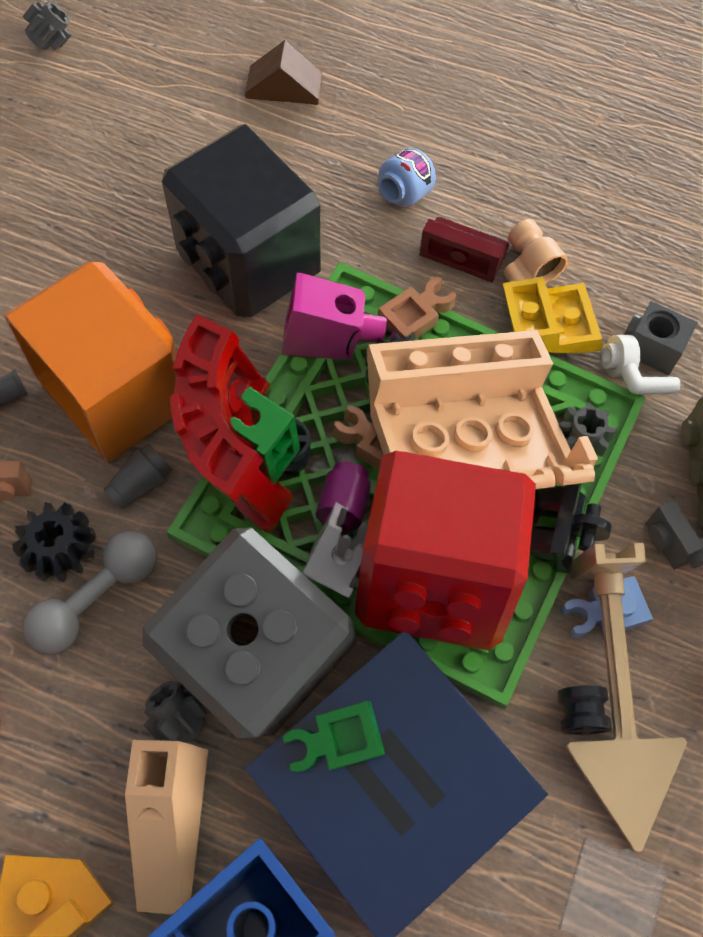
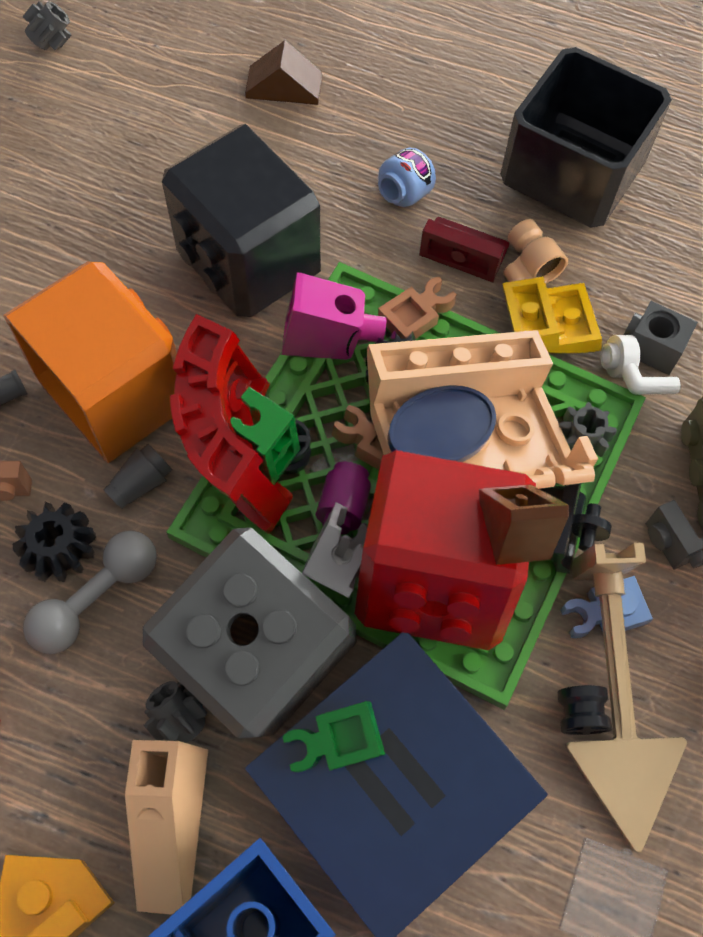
none -> dark blue piece [388,385,496,462]
none -> reddish brown slope [479,484,569,565]
none -> black plate [500,47,672,228]

